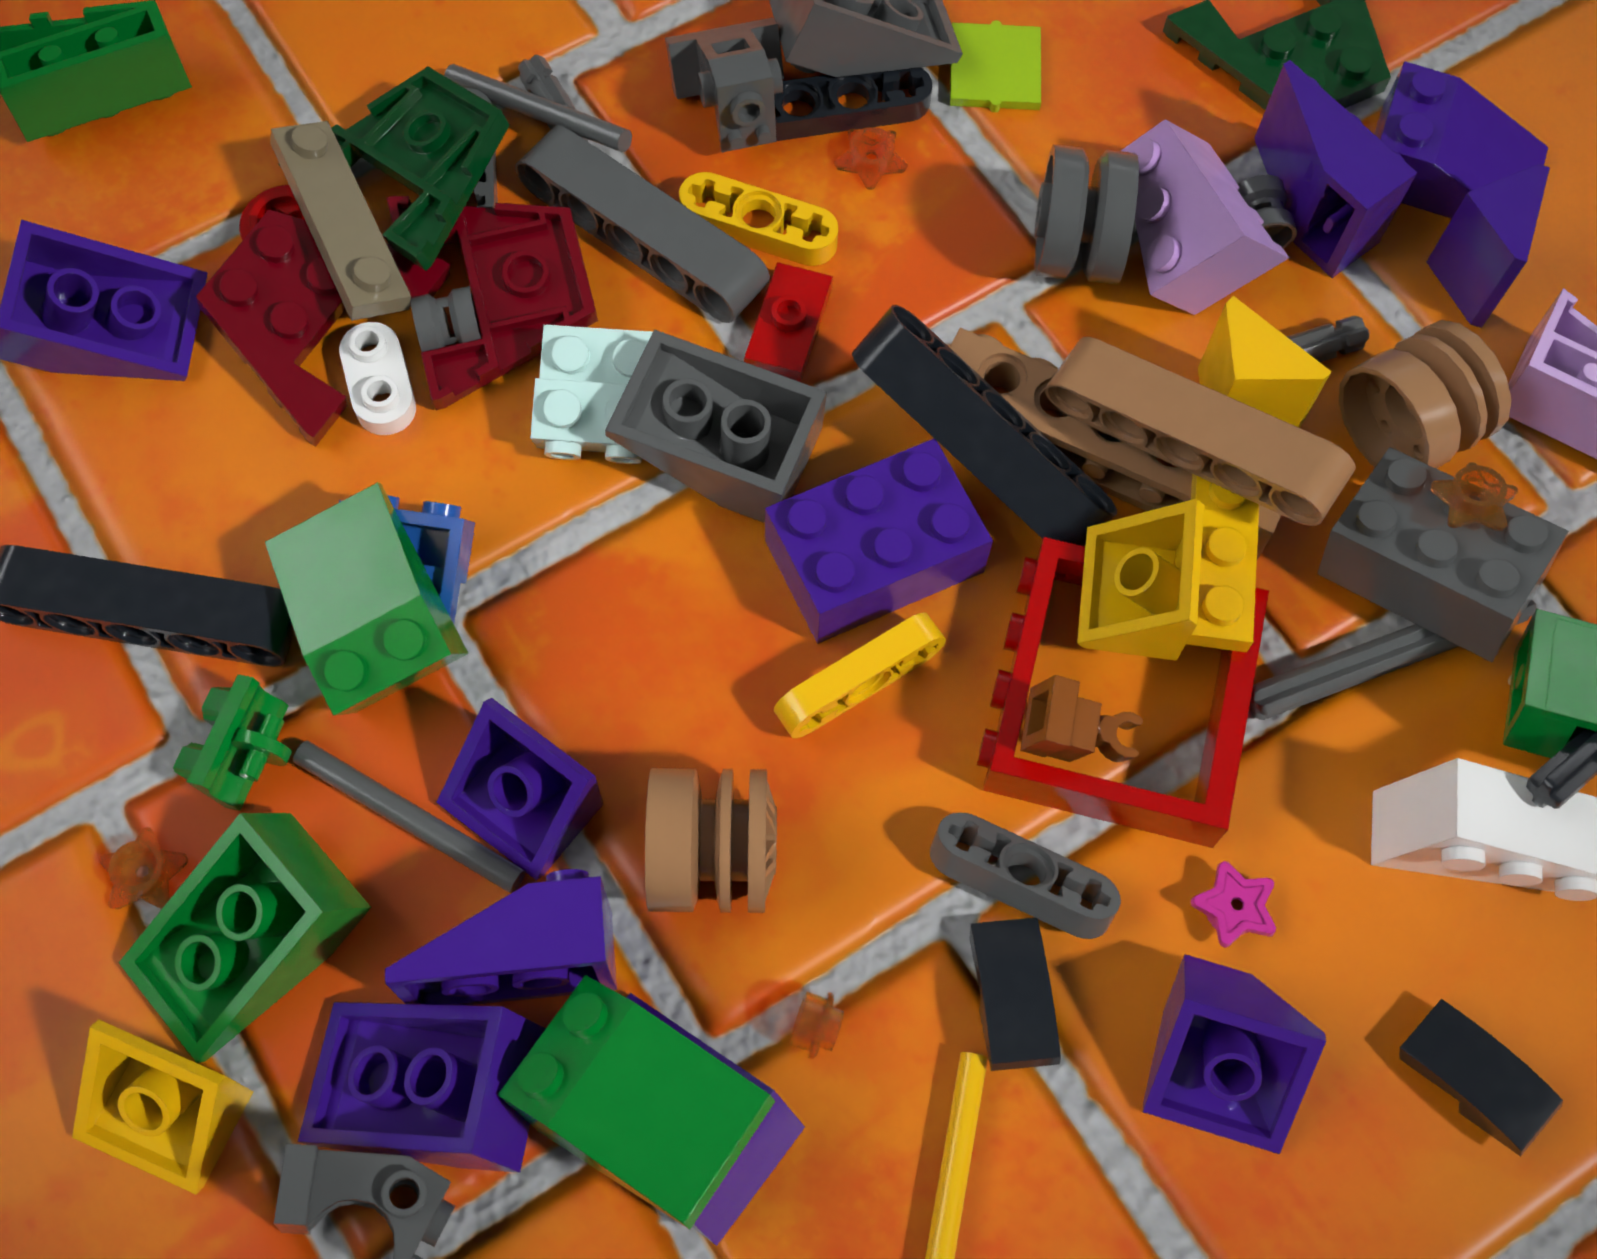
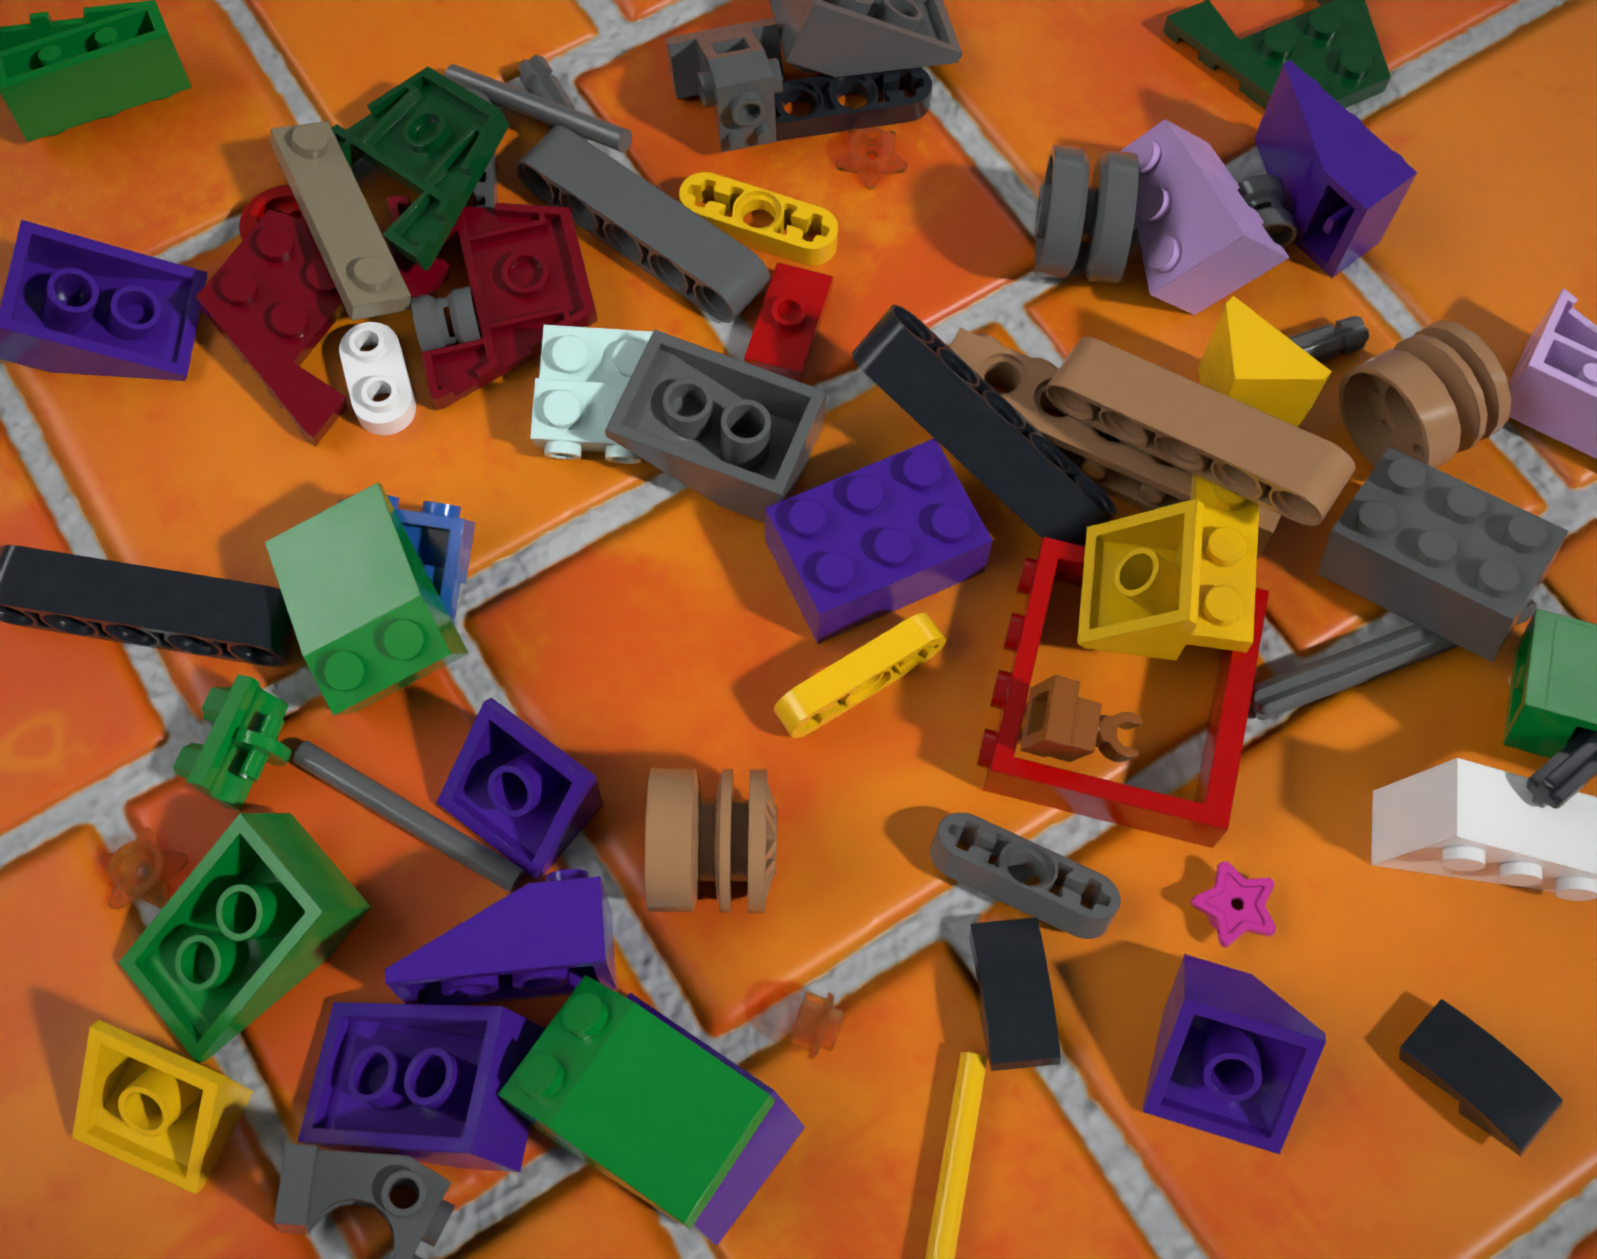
lime piece [950,20,1041,112] -> none
dark purple slope [1374,61,1548,219] -> none
dark purple slope [1426,164,1550,328] -> none
clear orange plate [1431,462,1518,531] -> none

